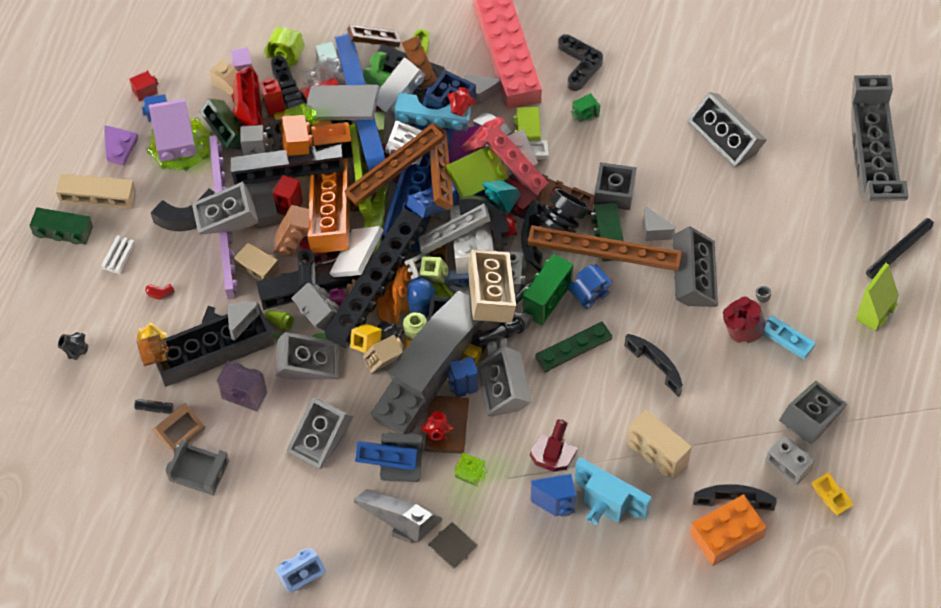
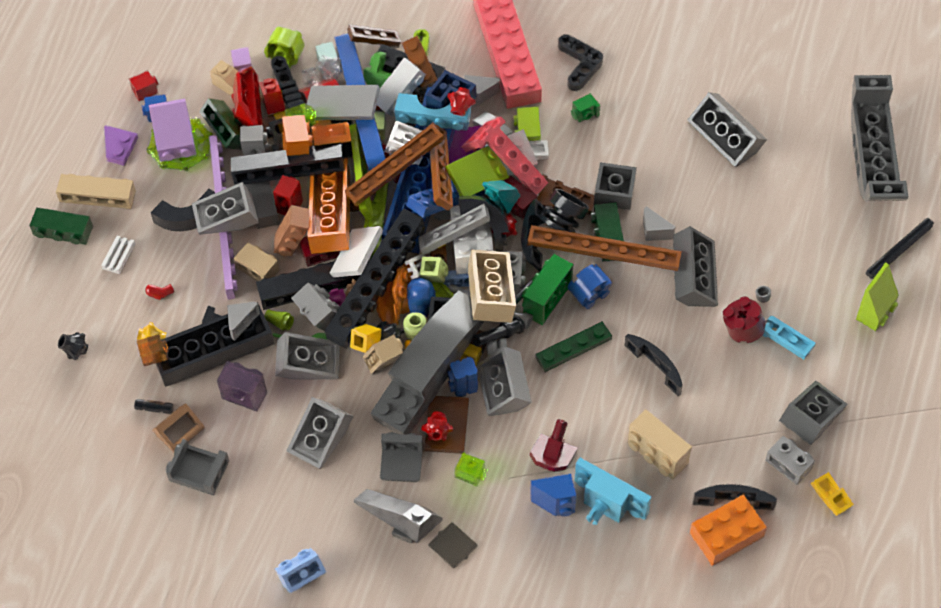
black piece [297,249,316,289] -> none
blue plate [355,441,418,470] -> none

